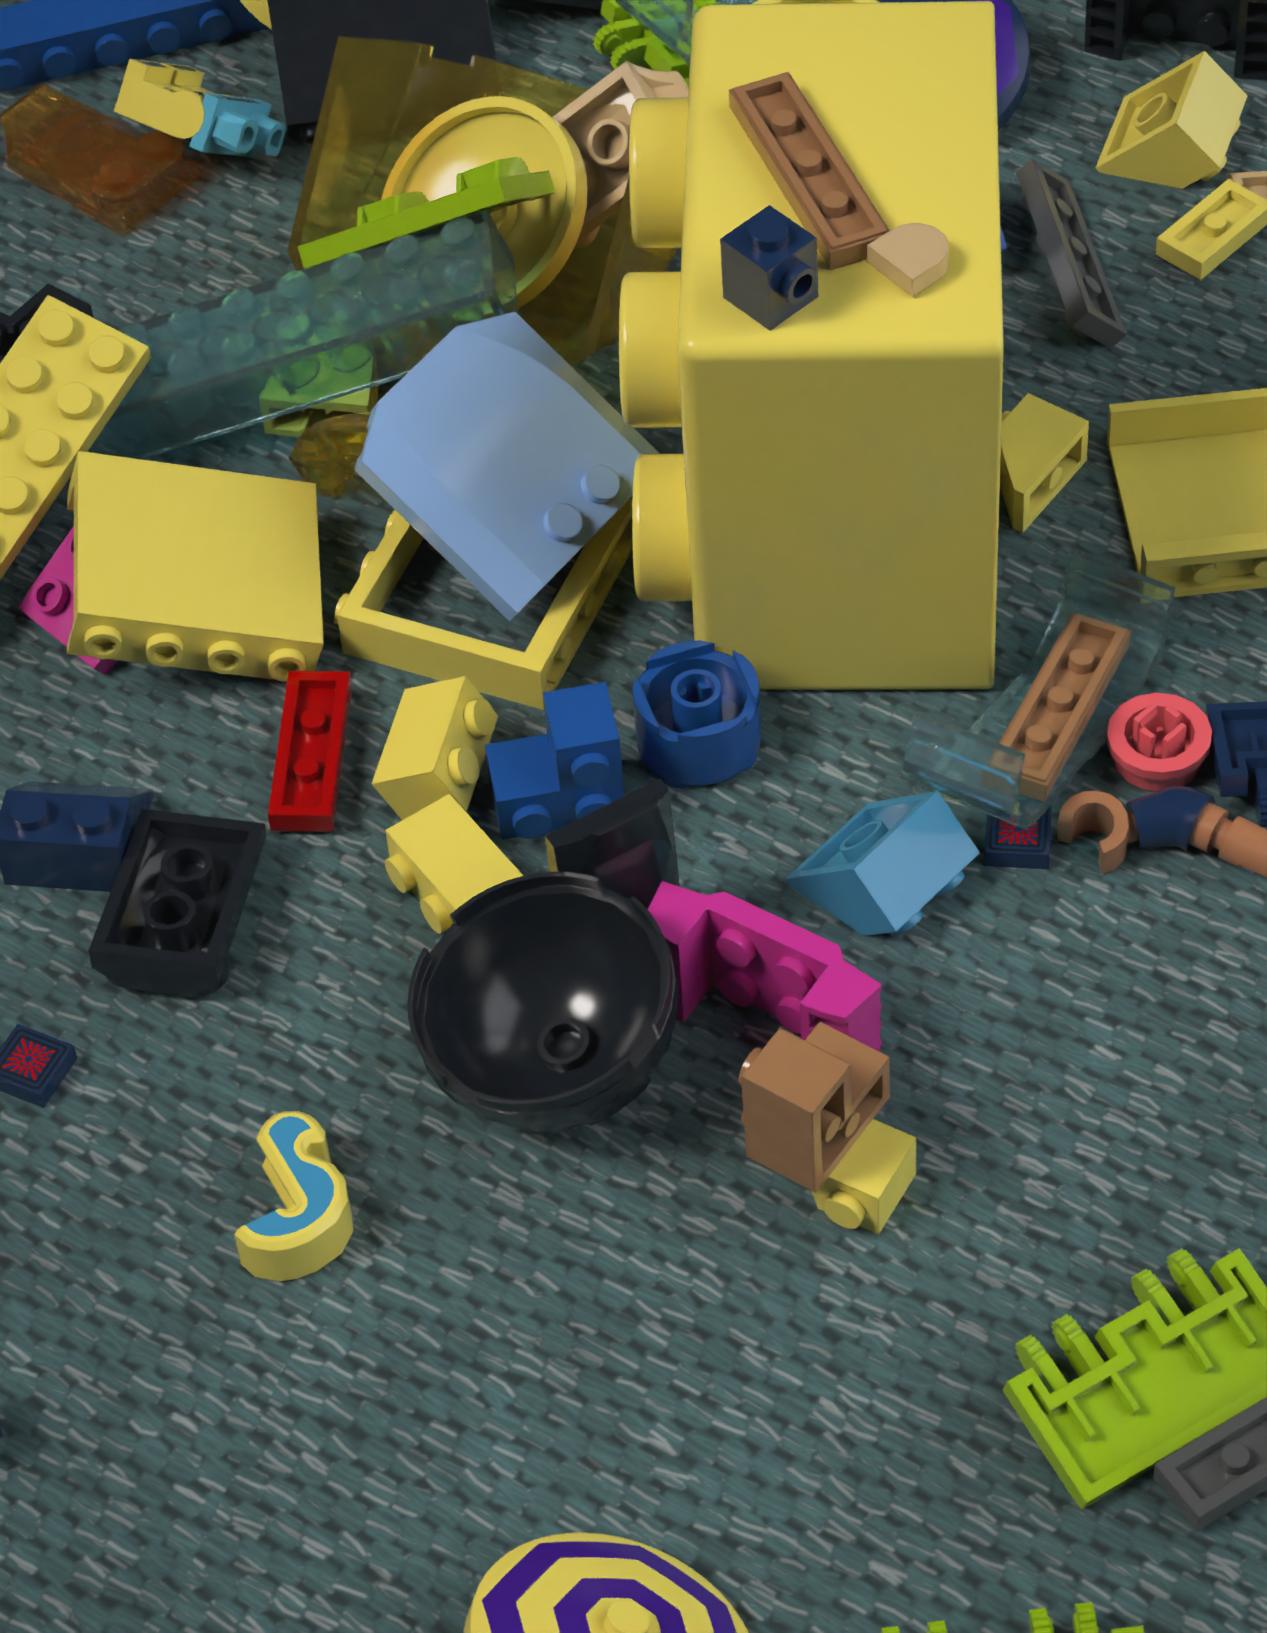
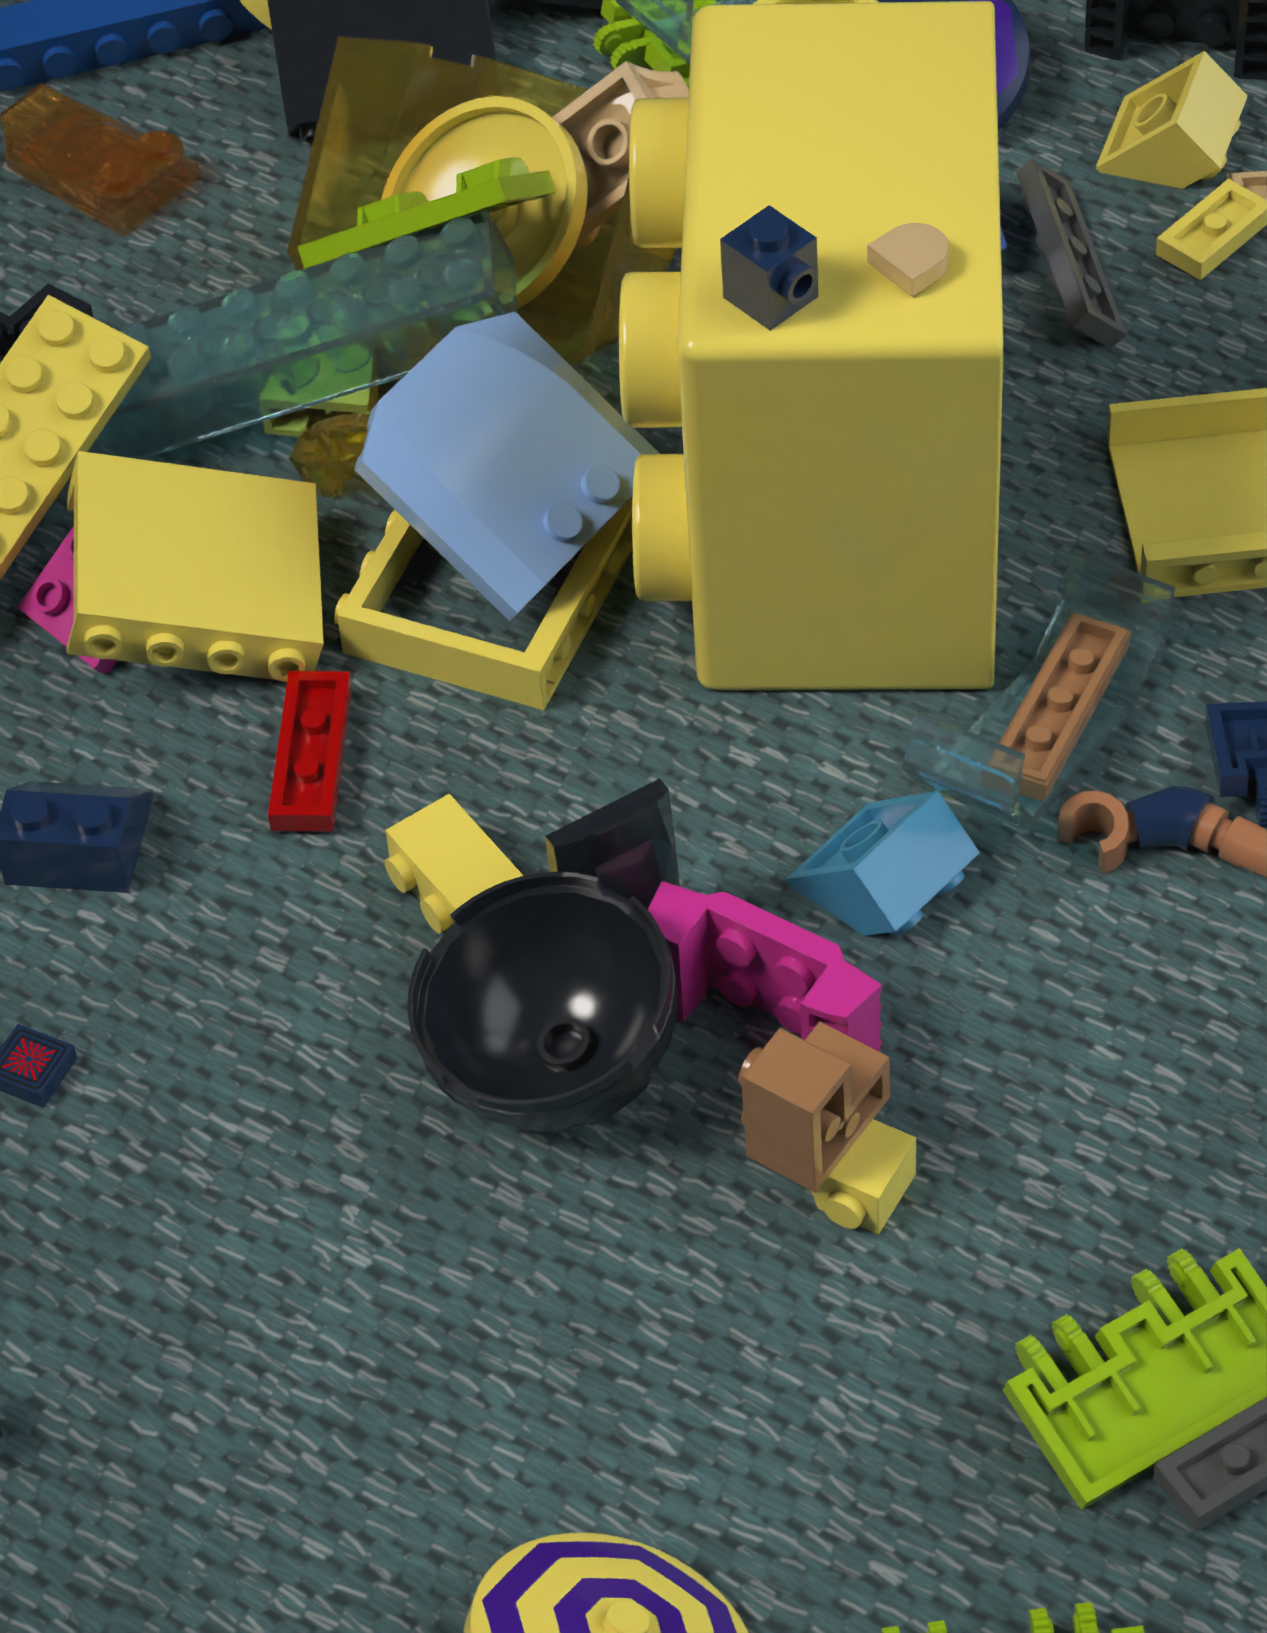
black slope [88,809,267,997] -> none
hips [114,59,286,157] -> none
light yellow animal [234,1111,353,1281] -> none
light yellow brick [371,676,498,820] -> none
blue brick [485,682,624,840] -> none
blue brick [633,641,761,788] -> none
medium nougat tile [729,72,890,270] -> none
dark blue tile [984,802,1052,869] -> none
light yellow slope [1000,393,1089,533] -> none
coral piece [1107,693,1212,792] -> none

